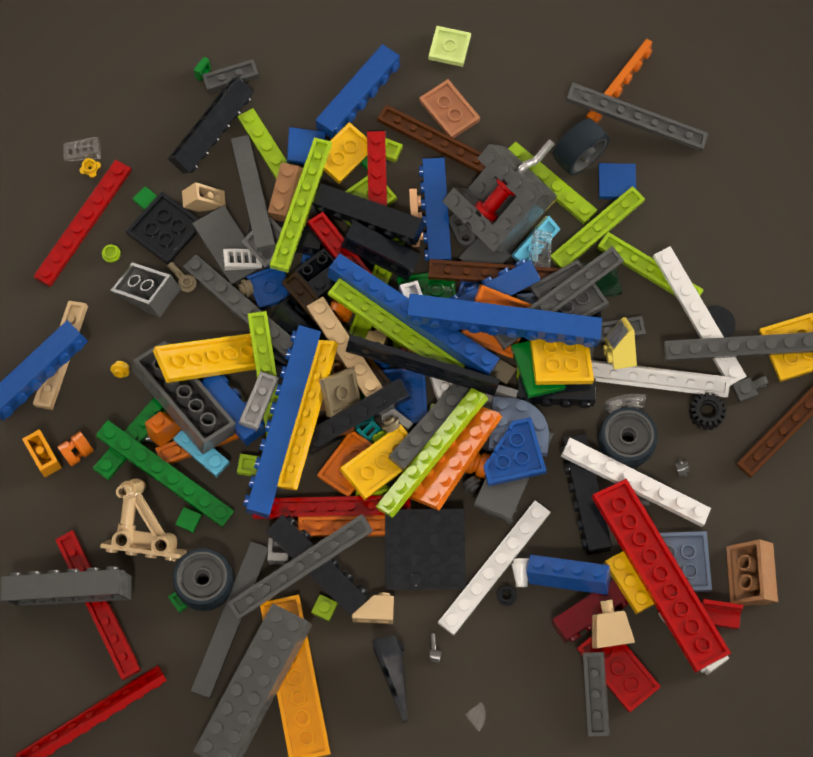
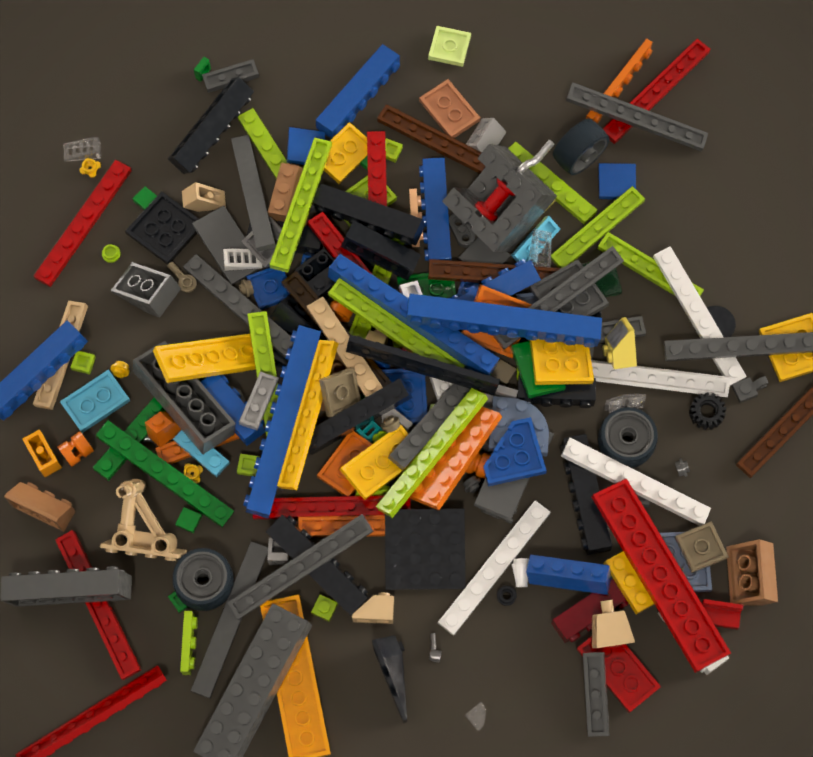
none -> medium nougat slope [4,482,76,532]
none -> medium azure plate [60,369,130,433]
none -> lime plate [70,351,96,375]
none -> lime plate [180,611,198,675]
none -> yellow plate [184,463,203,484]
none -> light grey panel [466,118,506,152]
none -> red plate [603,39,711,144]
none -> dark tan tile [675,521,729,573]

